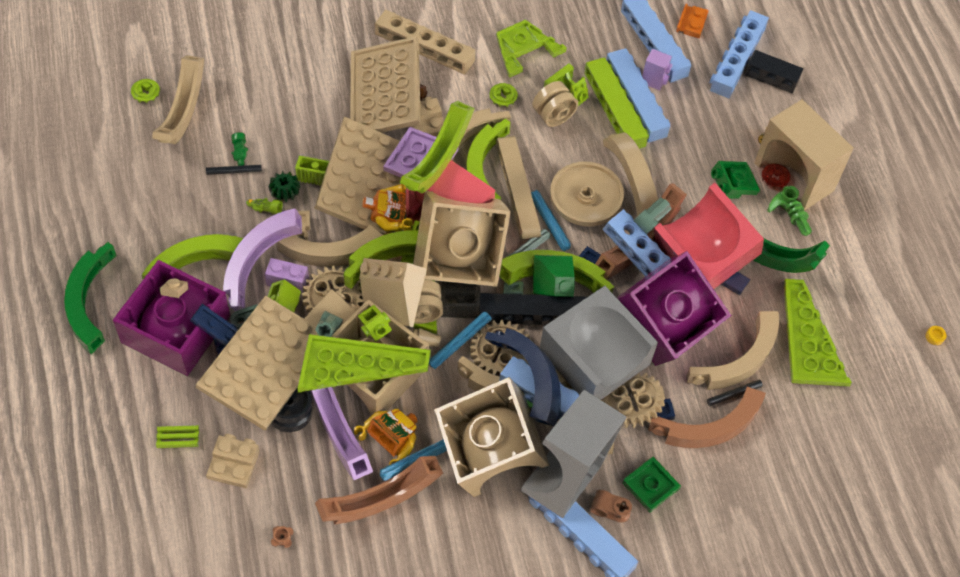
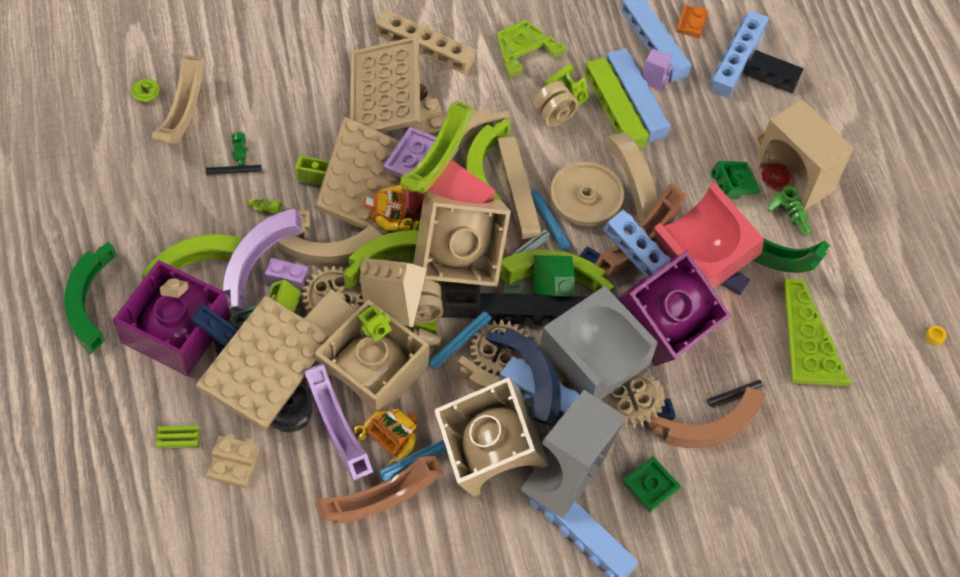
dark green gear [268,171,300,202] -> none
nougat plate [271,526,294,548] -> none
lime wing [298,334,431,392] -> none
sand green piece [315,311,343,337] -> none
lime gear [490,83,518,107] -> none
nougat piece [590,490,632,523] -> none
sand green piece [634,198,672,235] -> none
tan arch [686,311,779,390] -> none

